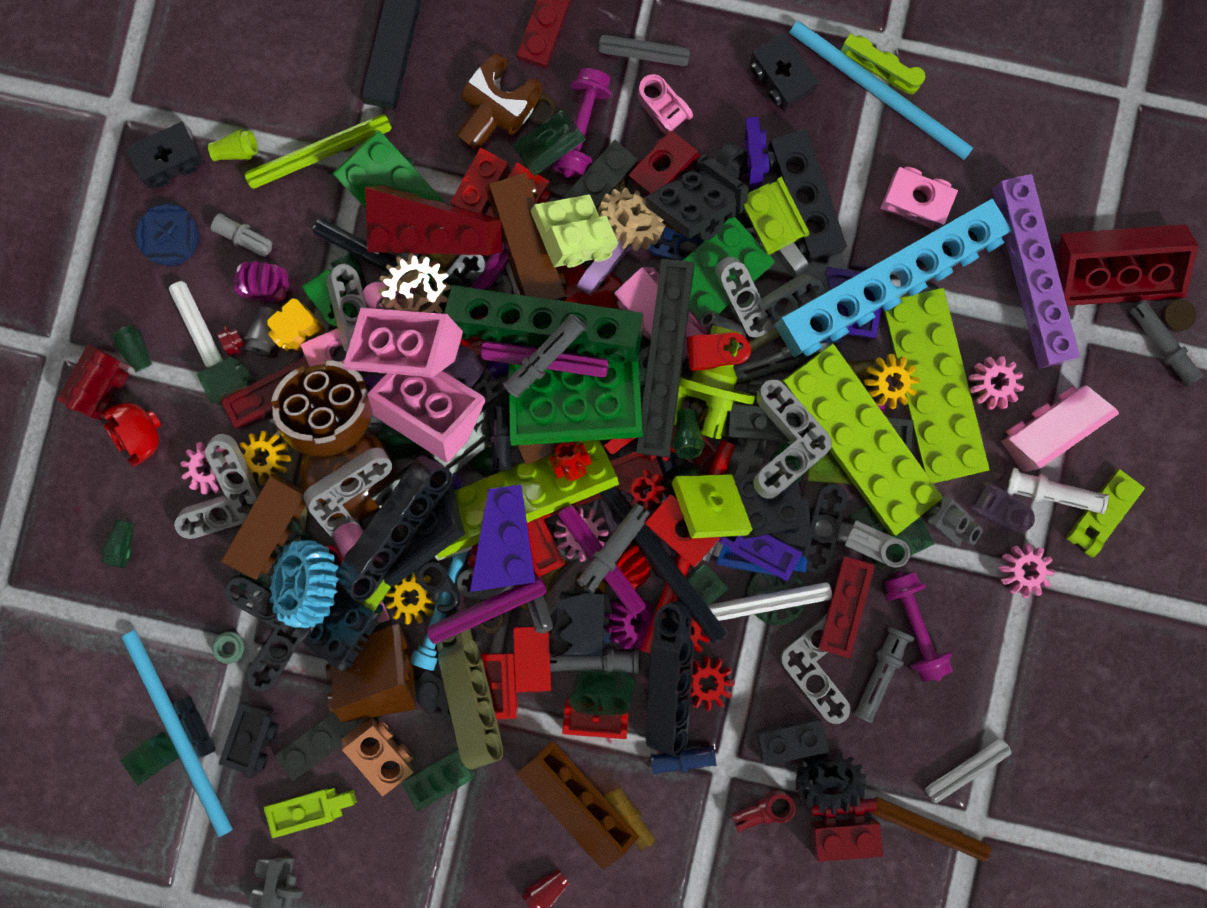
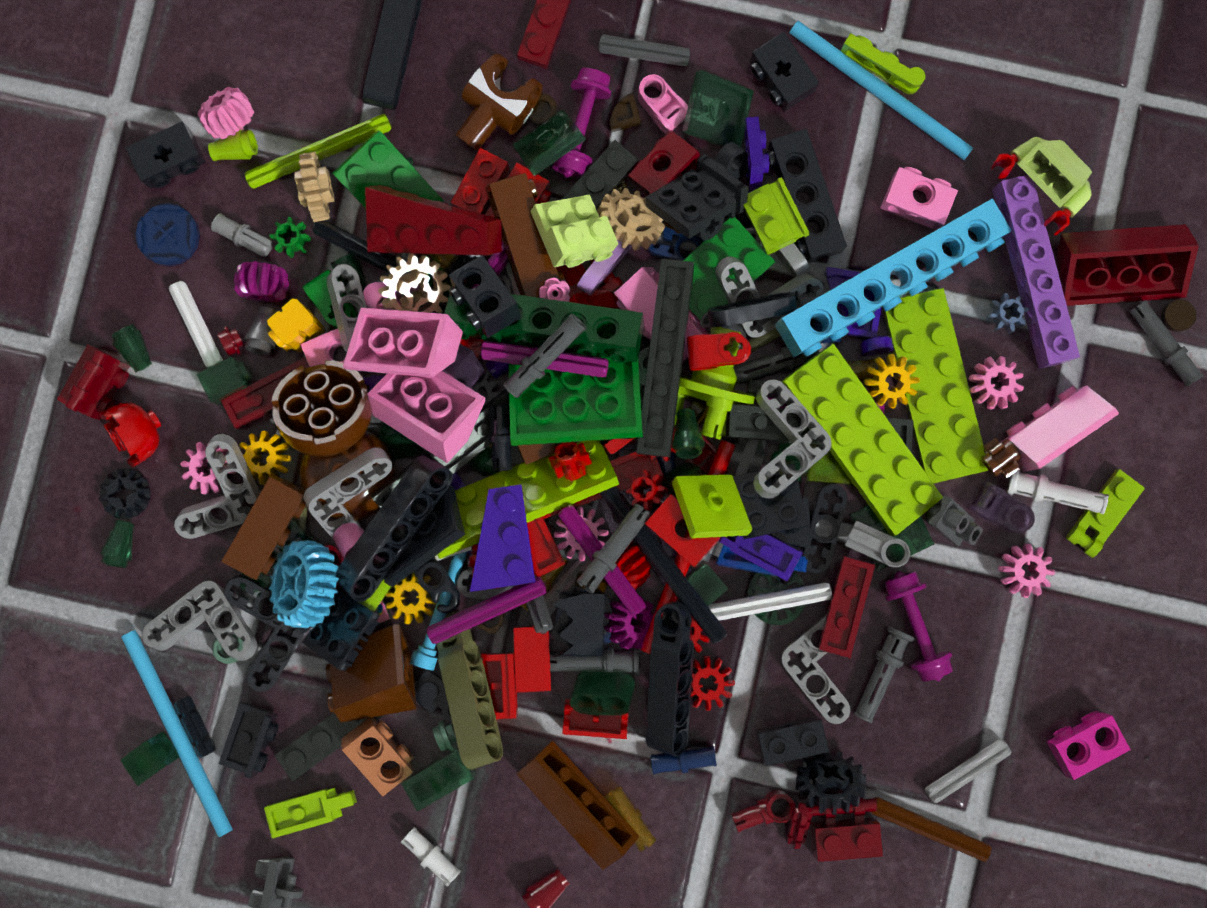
none -> black gear [98,469,151,519]
none -> light grey beam [142,581,257,661]
none -> bright pink gear [197,87,254,139]
none -> green gear [269,217,311,258]
none -> tan gear [294,152,335,222]
none -> white pin [401,827,461,887]
none -> sand green plate [432,720,457,751]
none -> black brick [449,255,521,338]
none -> bright pink plate [539,278,570,302]
none -> dark brown tile [610,93,641,133]
none -> clear green tile [682,70,754,147]
none -> black beam [708,292,797,327]
none -> dark red axle [787,803,813,849]
none -> dark purple tile [860,336,894,356]
none -> reddish brown gear [981,438,1022,478]
none -> sand blue gear [987,293,1029,334]
none -> yellowish green torso [991,137,1092,235]
none -> dark pink brick [1046,711,1131,780]

